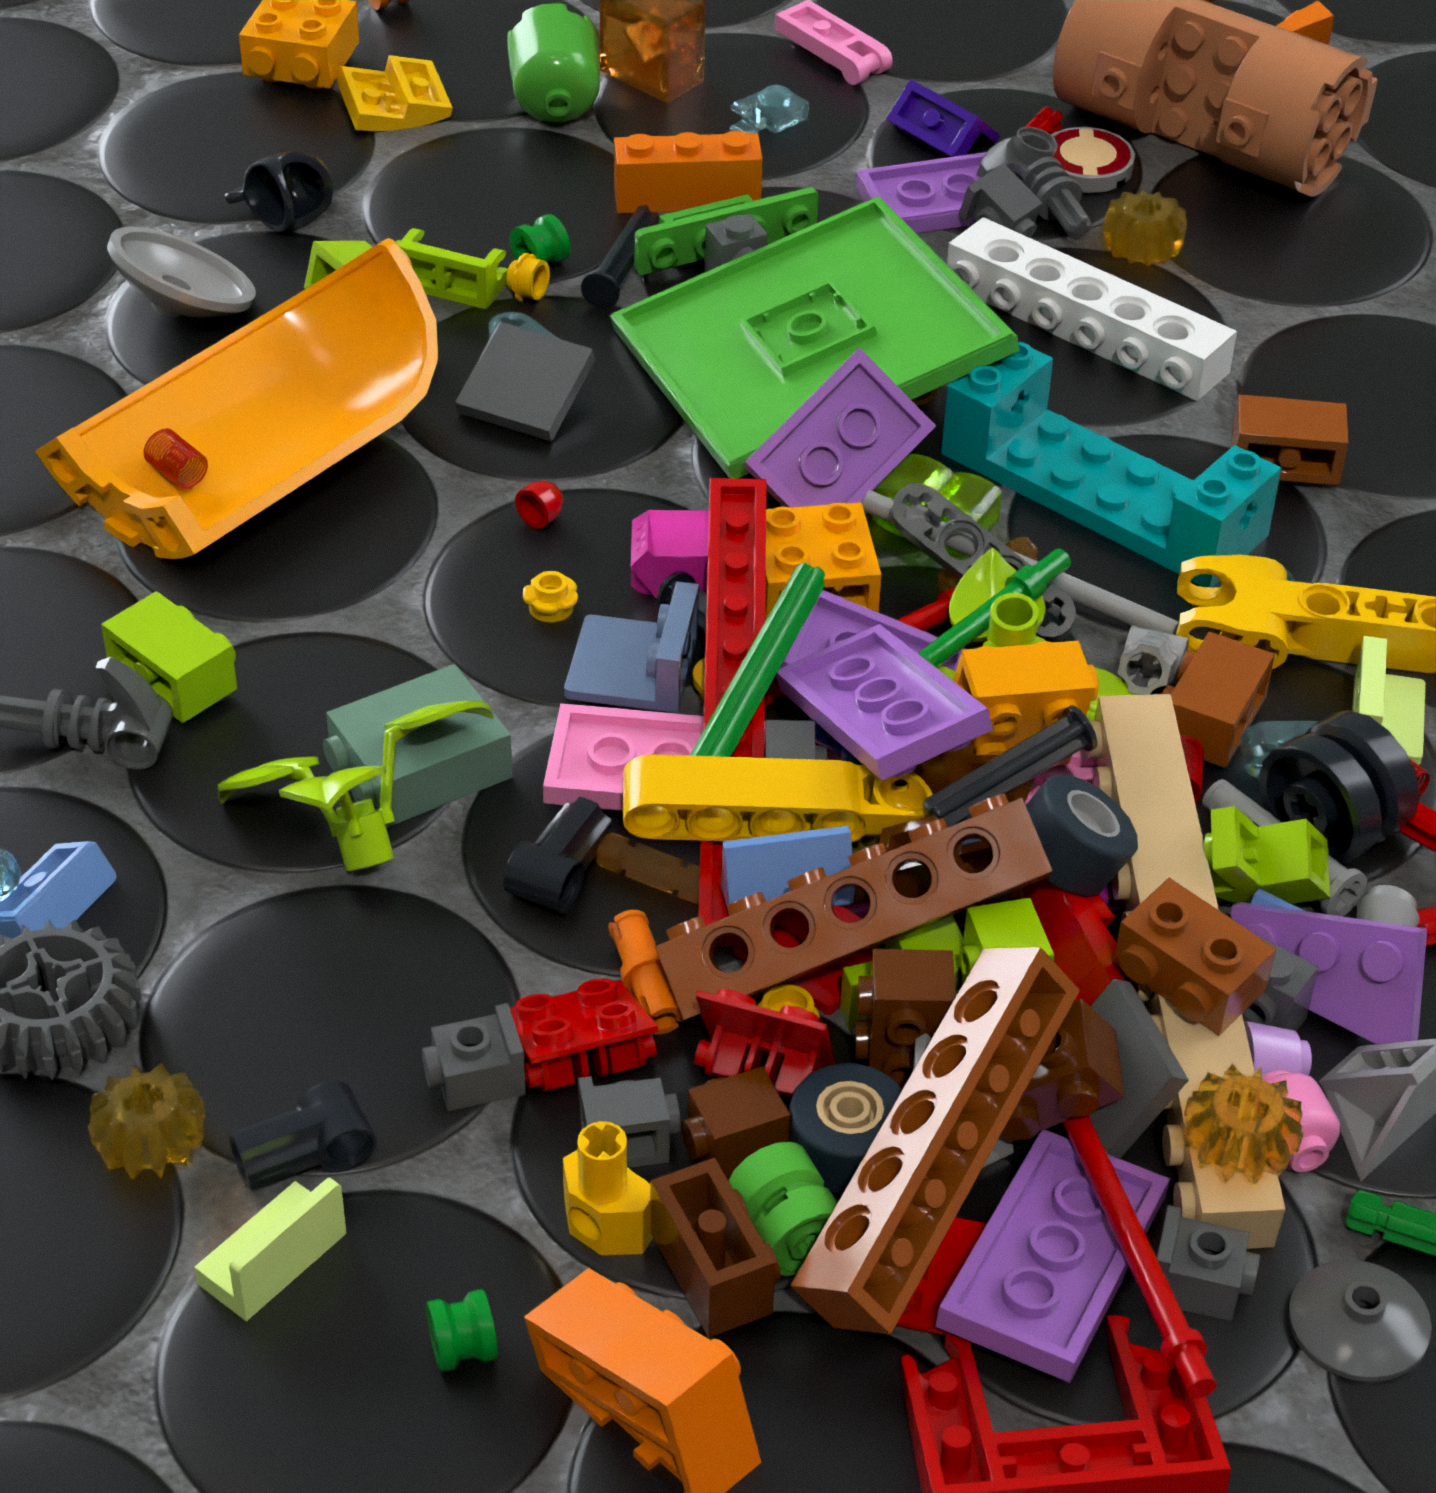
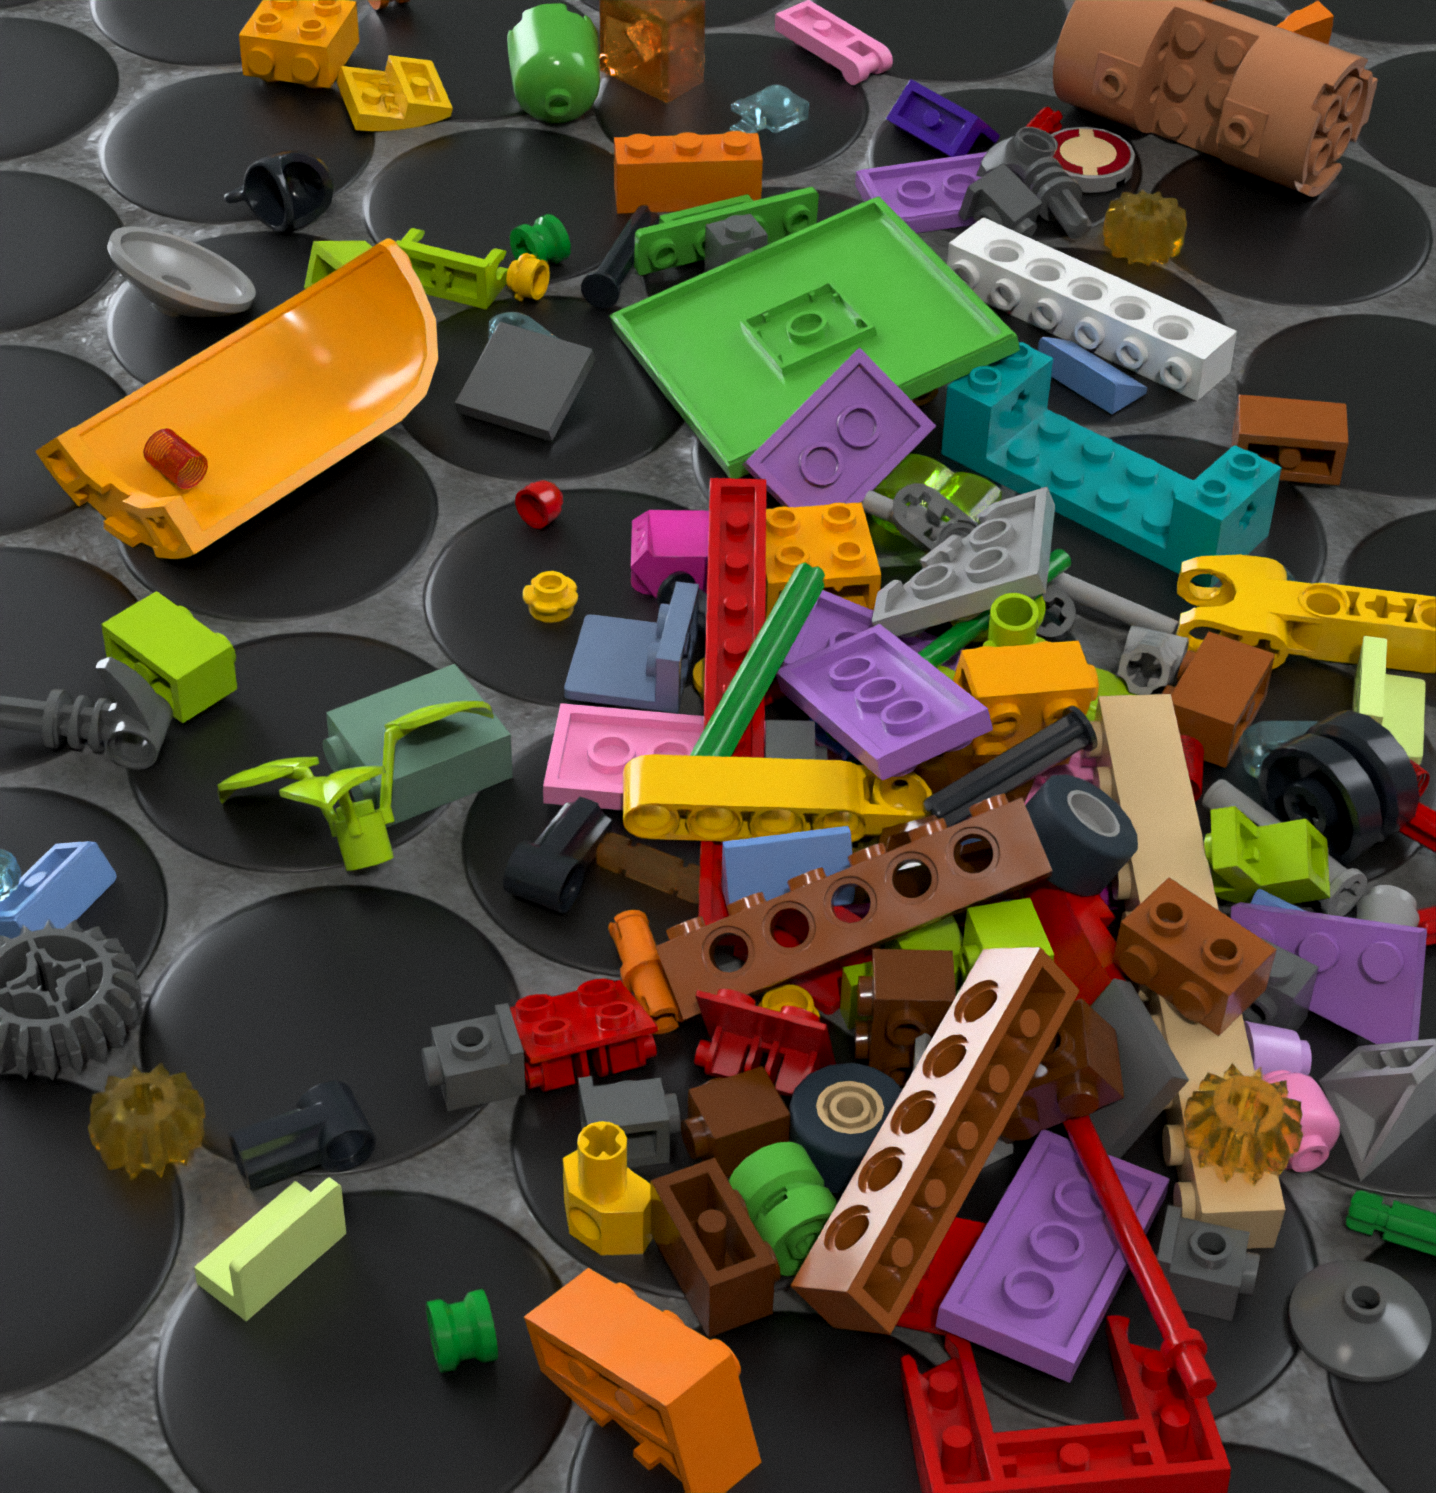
none -> light grey plate [872,487,1055,638]
none -> medium blue slope [1038,337,1148,414]

